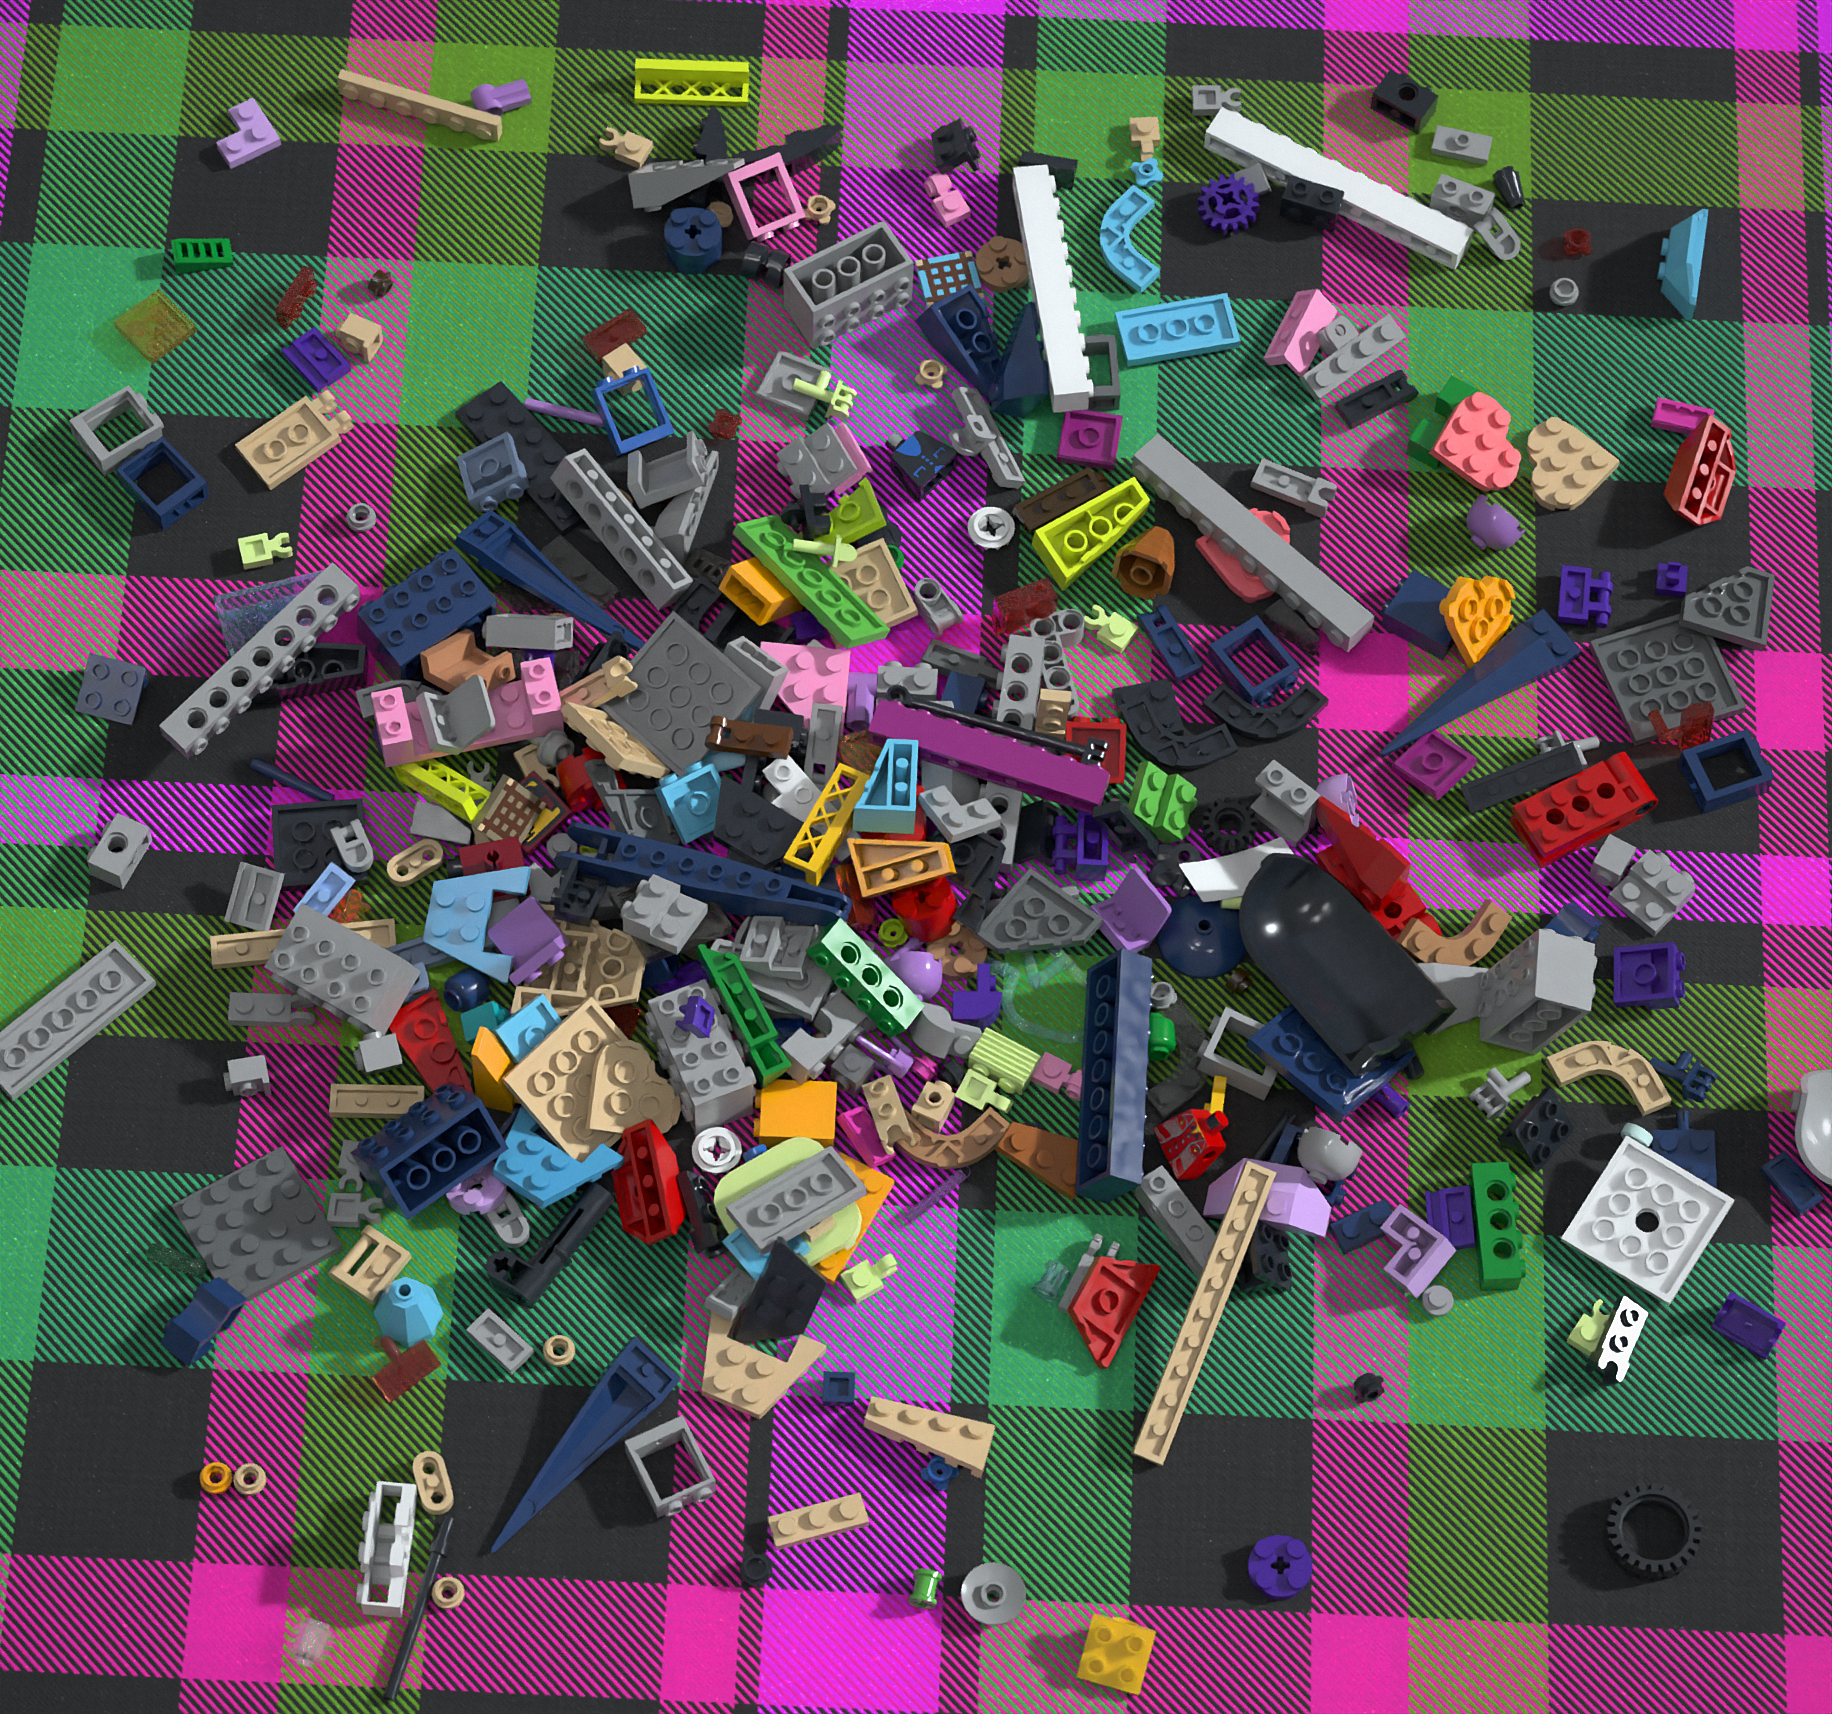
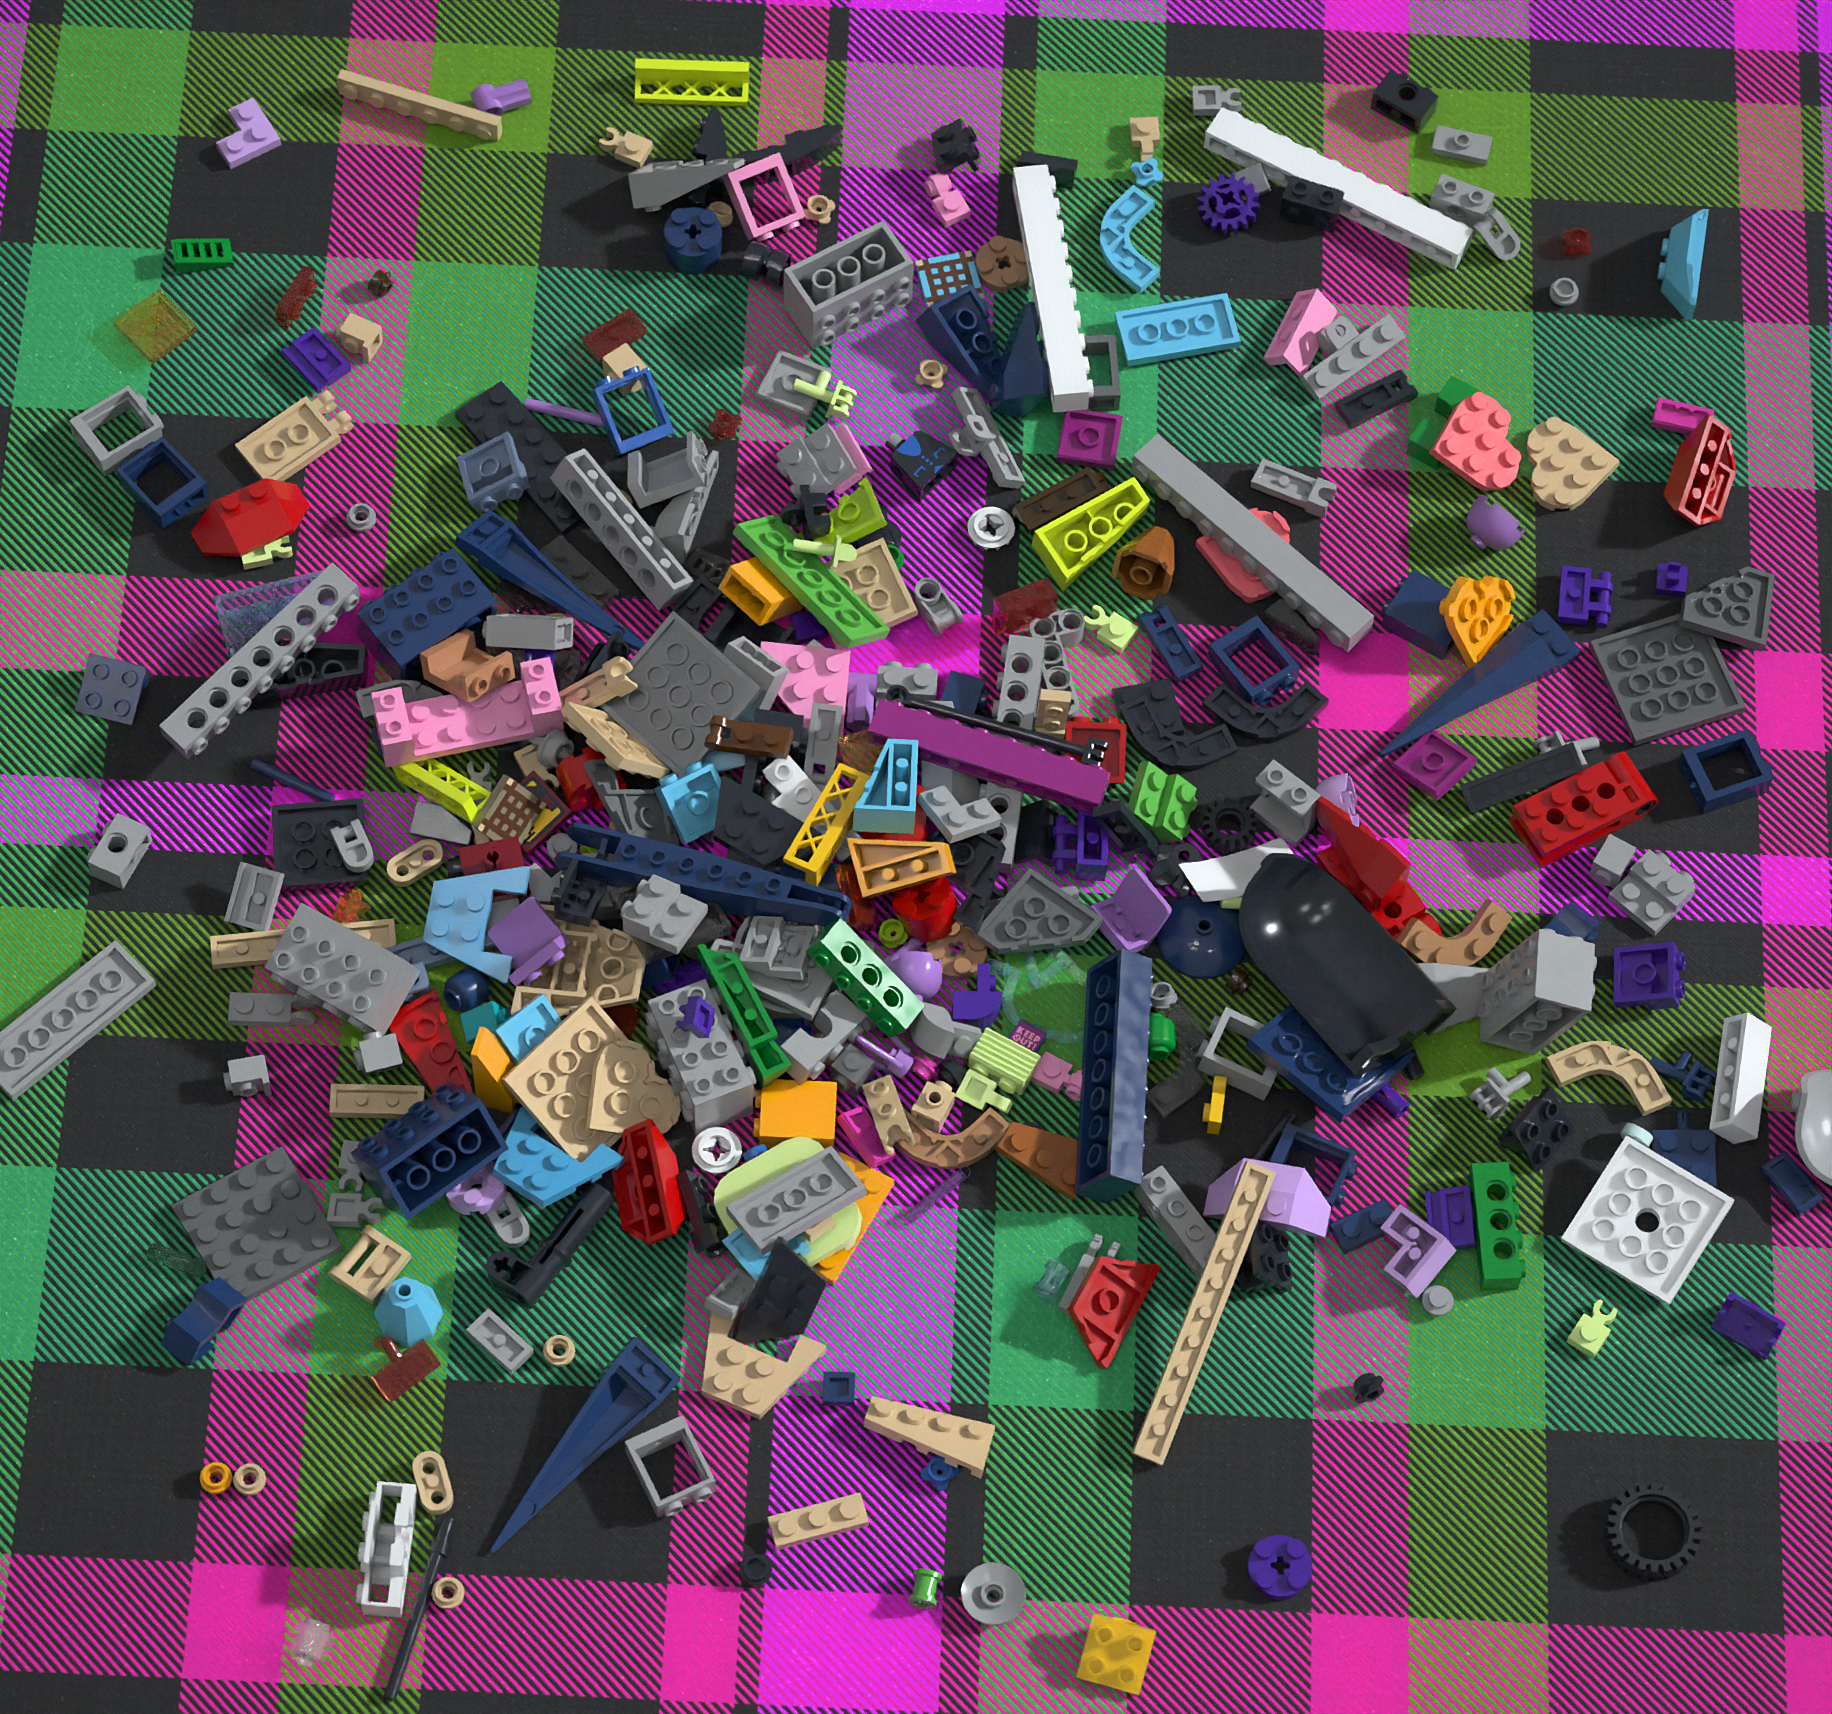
light blue plate [293,862,356,916] -> none
light grey bracket [416,674,495,755] -> none
yellowish green plate [840,1253,898,1304] -> none
dark grey hinge [920,638,1003,691] -> none
red torso [1153,1109,1228,1180] -> none
light grey cylinder [1297,1127,1363,1184] -> none
black cone [1492,166,1526,211] -> none
plate [1585,1296,1648,1386] -> none
clear red plate [1648,701,1714,752] -> none
none -> red wedge [190,478,310,557]
none -> tile [1008,1019,1047,1053]
none -> white brick [1709,1012,1772,1144]

